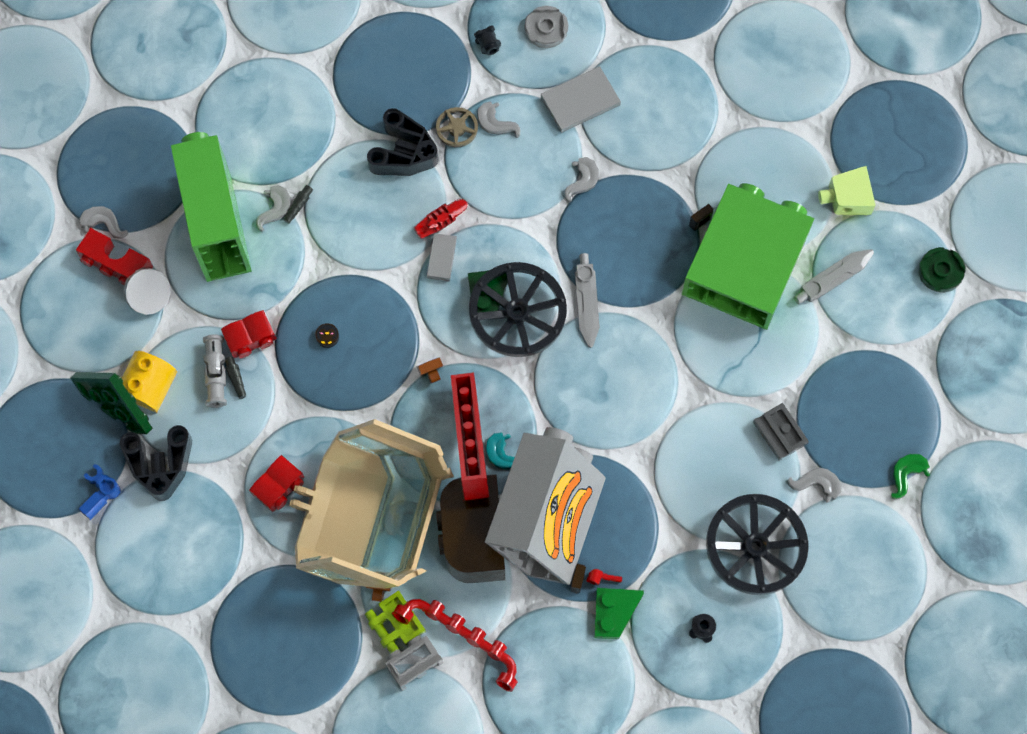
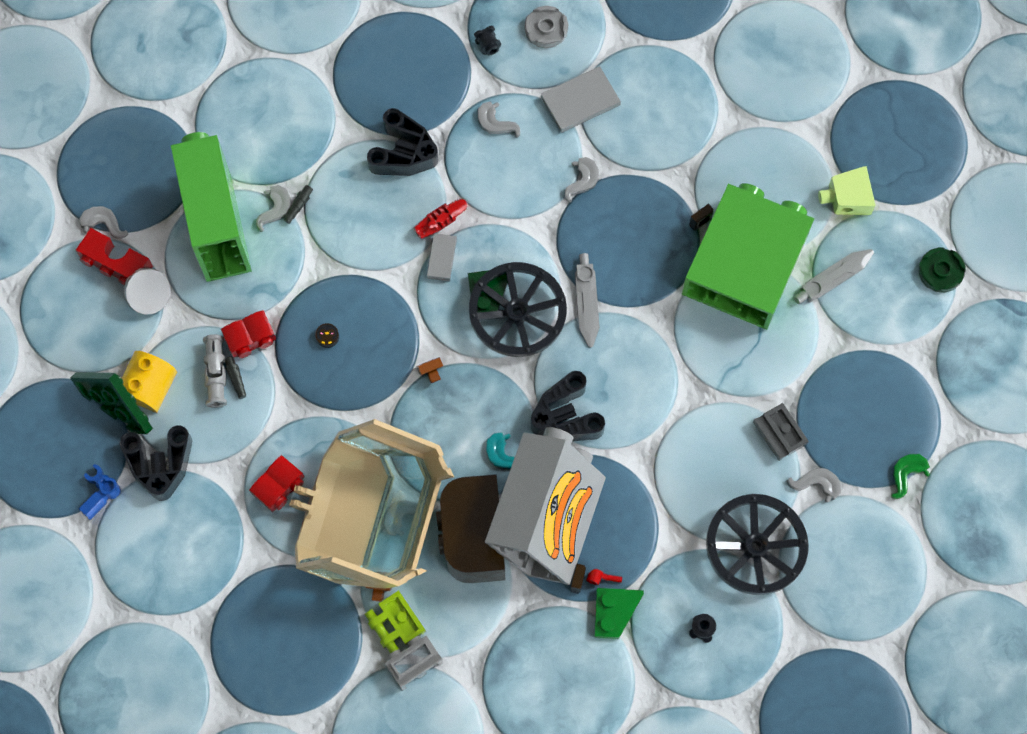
red bar [392,599,518,692] -> none
dark tan wheel [436,107,478,147] -> none
red brick [451,372,489,500] -> none
none -> black connector [531,371,605,441]

